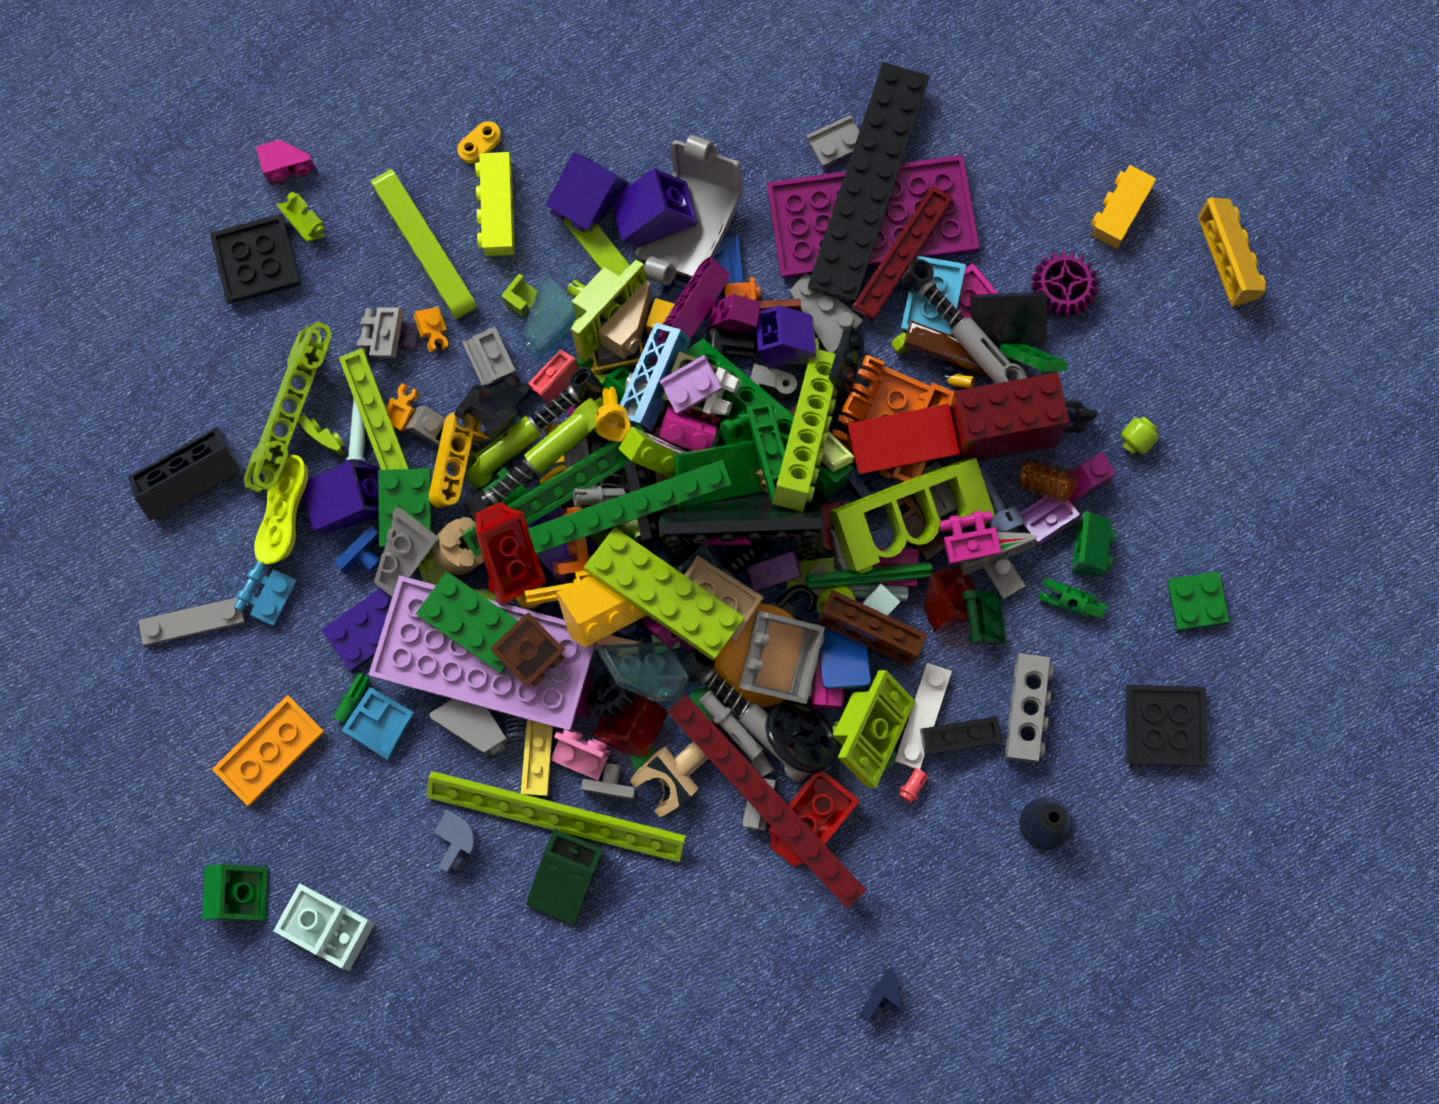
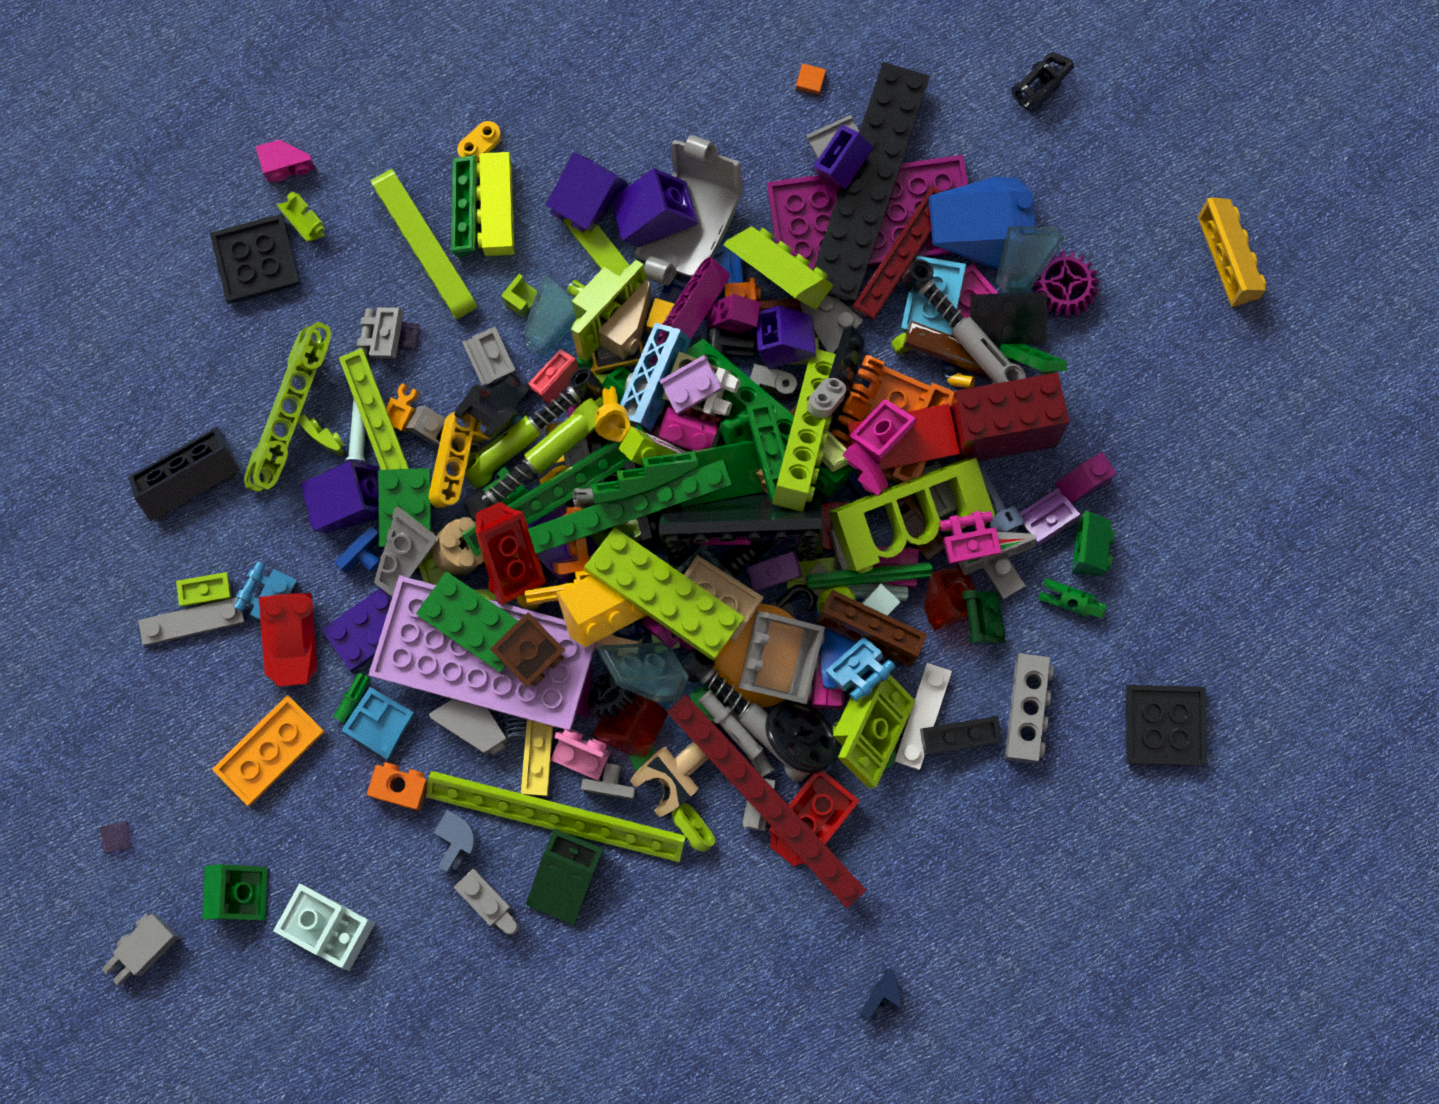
neon yellow plate [254,455,308,564] -> none
light orange plate [413,307,448,353] -> none
coral pin [898,768,929,804] -> none
clear orange piece [1019,457,1078,502] -> none
black cone [1019,797,1072,850] -> none
black piece [1064,401,1098,433] -> none
yellow brick [1090,165,1156,249] -> none
lime head [1121,416,1159,455] -> none
green plate [1166,572,1229,631] -> none
none -> clear purple tile [100,822,132,853]
none -> light grey hinge [102,913,180,986]
none -> lime plate [176,572,232,607]
none -> red slope [258,593,317,687]
none -> orange brick [367,762,428,812]
none -> green slope [451,155,477,258]
none -> light grey hinge [454,869,520,935]
none -> green slope [591,452,698,504]
none -> lime plate [672,803,715,852]
none -> lime slope [724,226,833,310]
none -> orange tile [796,63,826,95]
none -> light grey plate [807,378,846,418]
none -> dark purple slope [810,124,874,189]
none -> dark azure plate [825,637,895,702]
none -> dark pink slope [842,442,889,496]
none -> dark pink slope [850,399,917,464]
none -> blue wedge [928,177,1037,274]
none -> clear light blue slope [996,226,1064,293]
none -> black piece [1011,52,1074,112]

